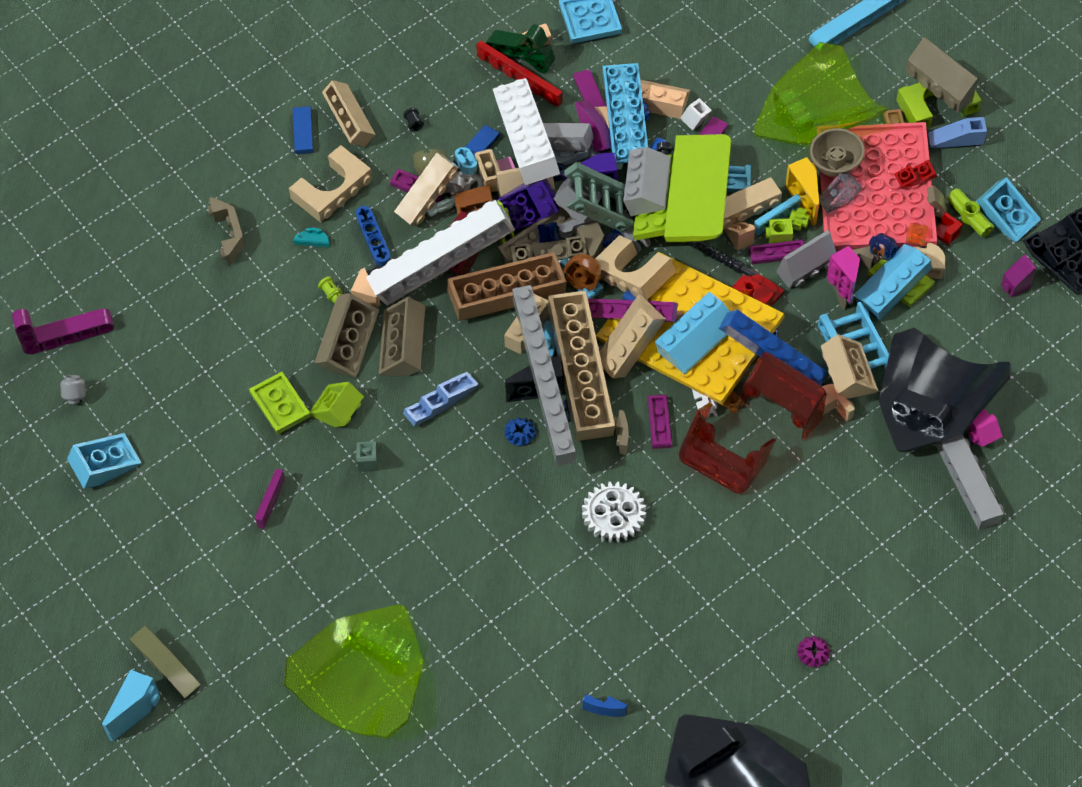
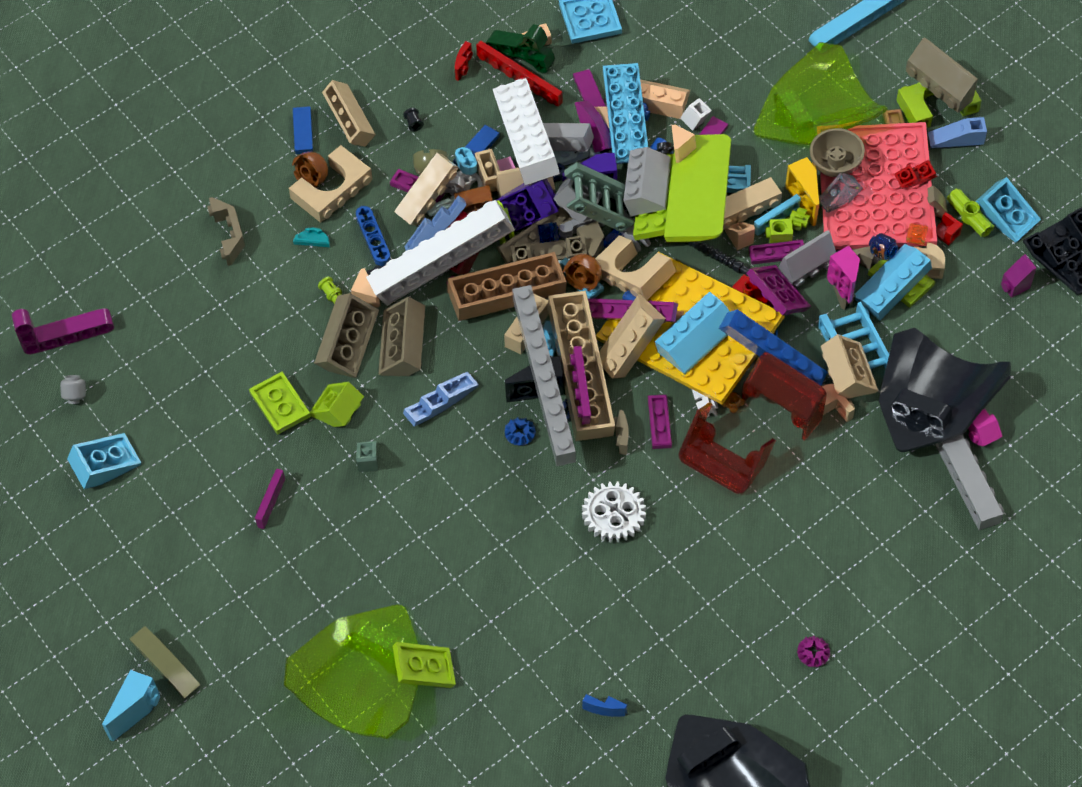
none -> dark orange cylinder [292,152,328,187]
none -> lime plate [393,642,456,688]
none -> medium blue slope [404,195,467,251]
none -> red slope [455,41,473,81]
none -> magenta plate [570,346,591,425]
none -> light nougat slope [672,125,696,163]
none -> magenta plate [746,265,811,315]

